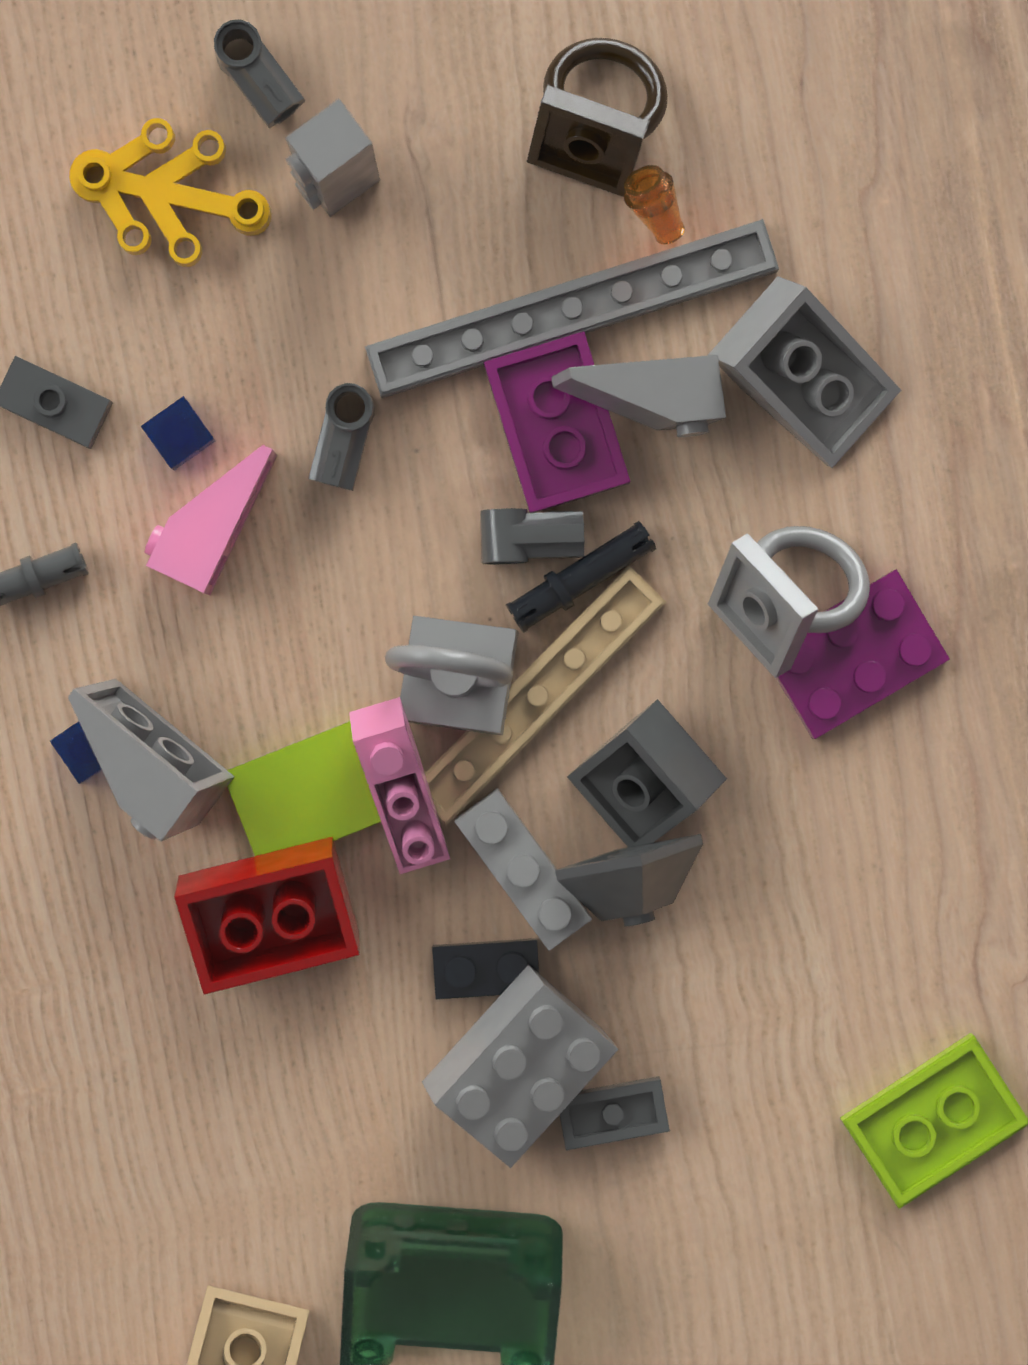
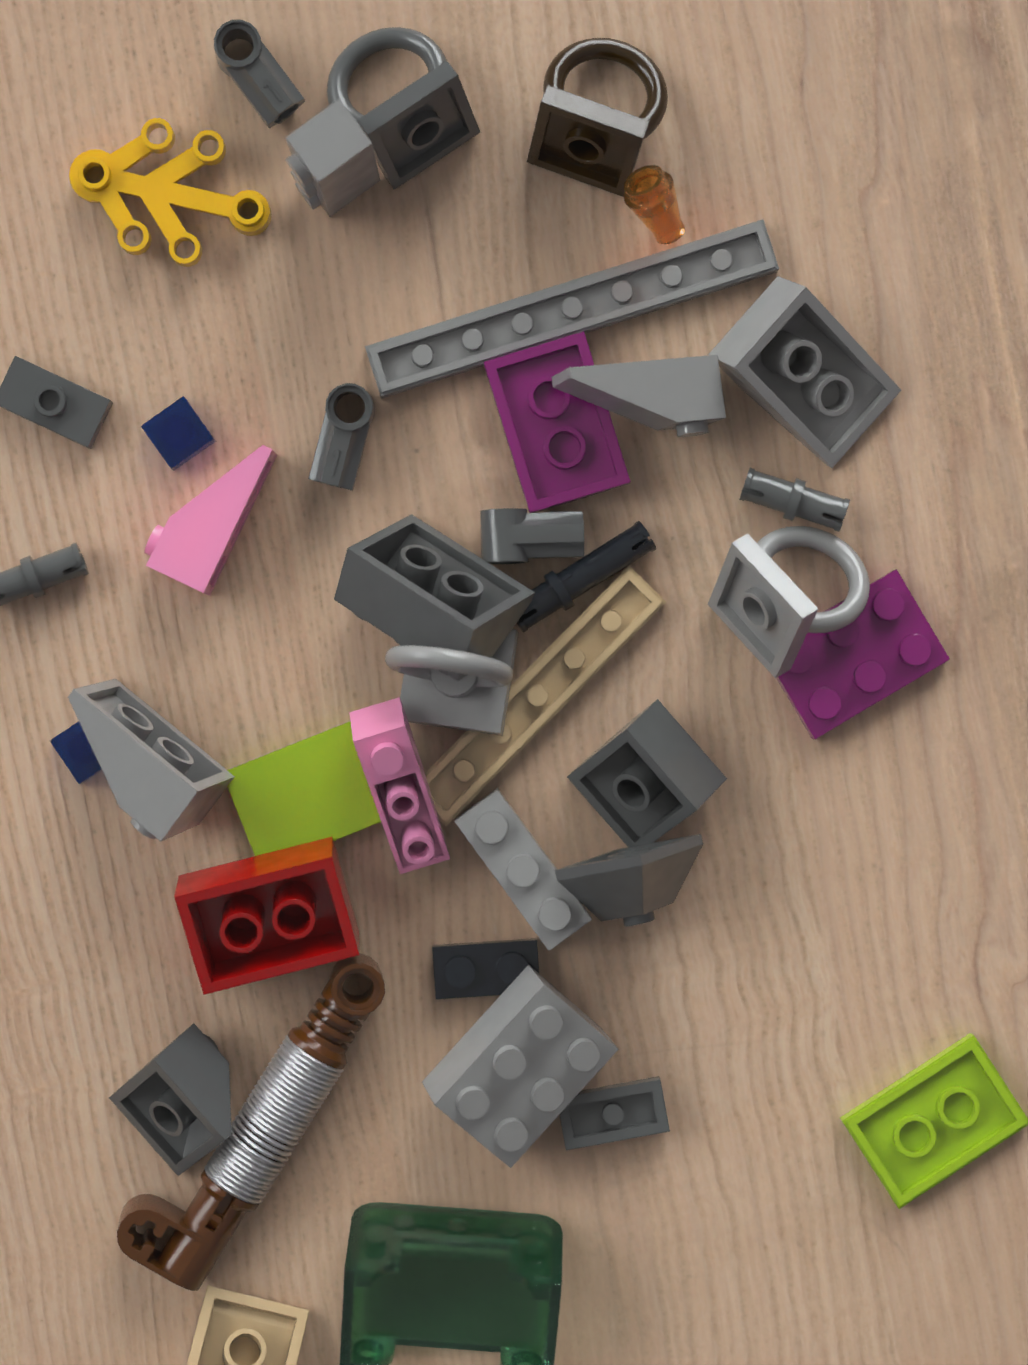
none -> dark grey slope [109,1023,232,1176]
none -> piece [117,953,385,1291]
none -> dark grey tile [327,27,480,190]
none -> dark grey slope [334,514,535,681]
none -> dark grey pin [739,467,850,532]

